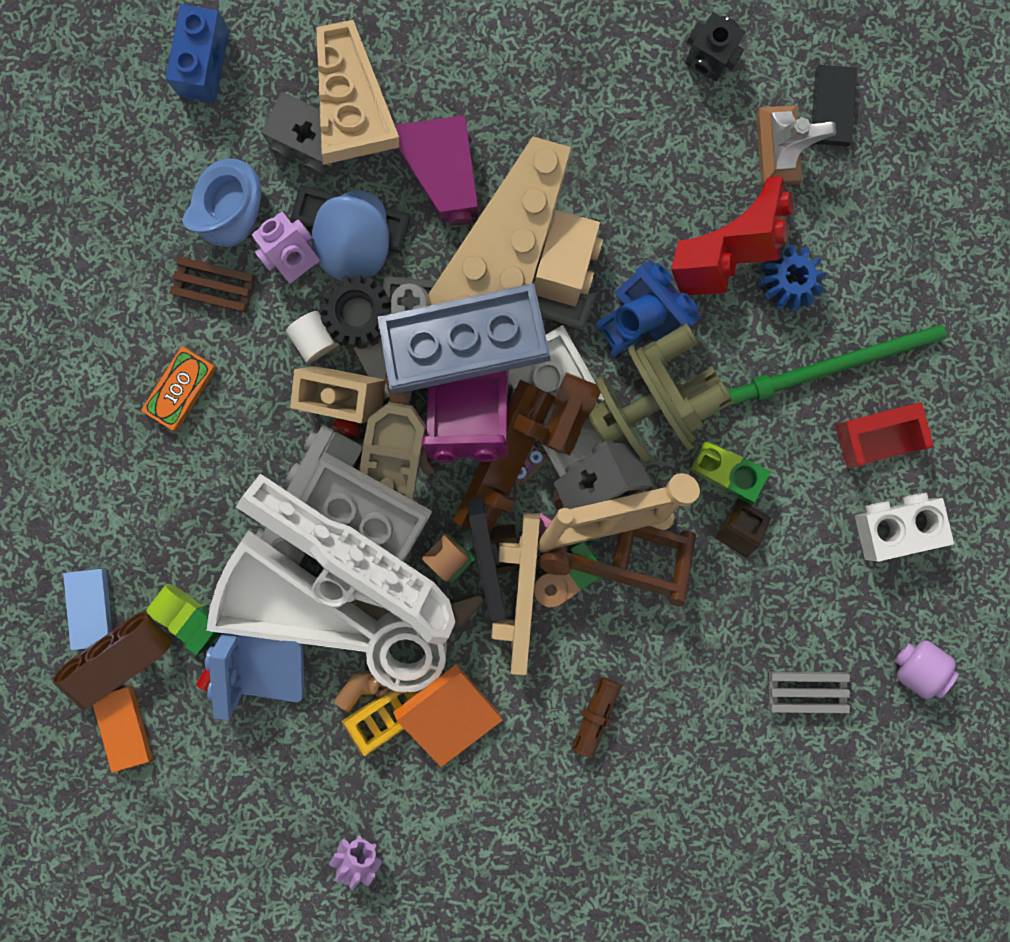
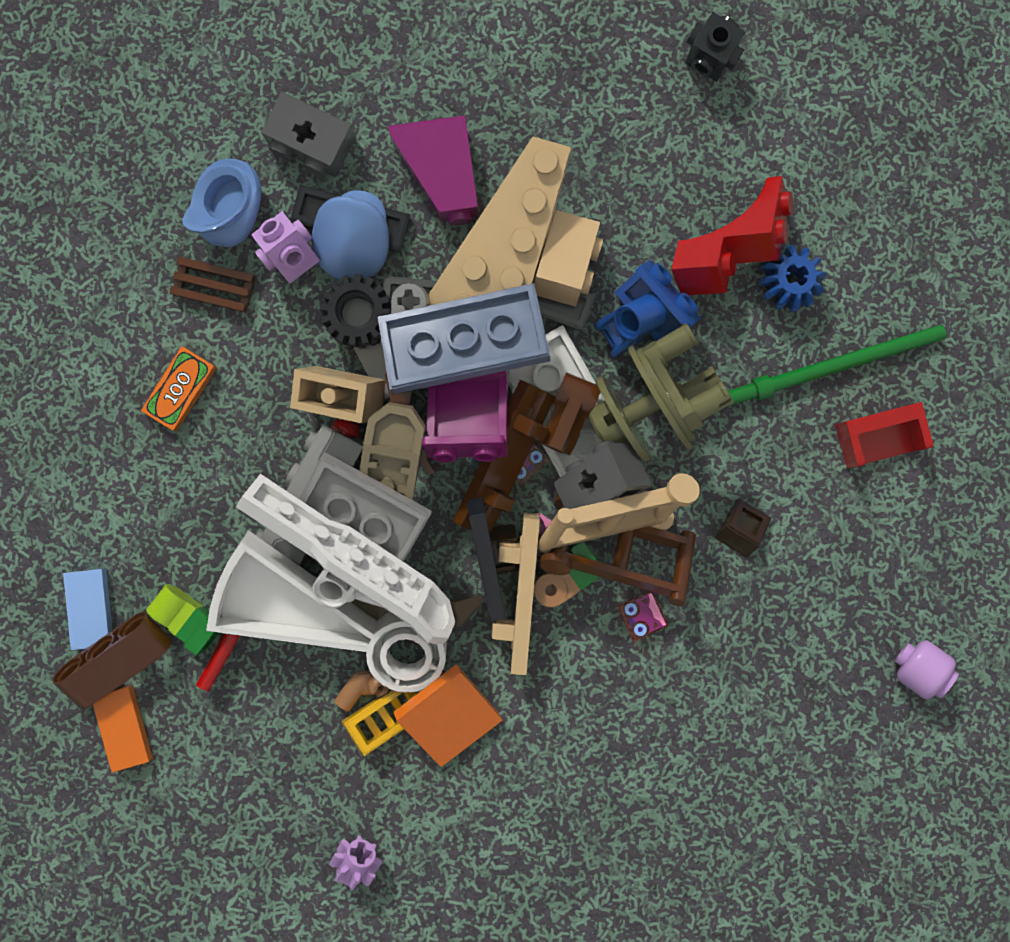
blue brick [165,4,230,103] -> none
medium blue bracket [205,633,304,721] -> none
white brick [286,311,340,365] -> none
tan wing [316,20,399,165] -> none
medium nougat leg [422,532,476,584] -> none
reddish brown pin [571,676,623,759] -> none
leg [690,442,771,505] -> none
piece [756,105,836,187] -> none
light grey tile [769,671,850,713] -> none
black tile [812,65,857,147] -> none
white brick [854,493,954,562] -> none
none -> tile [616,591,669,642]

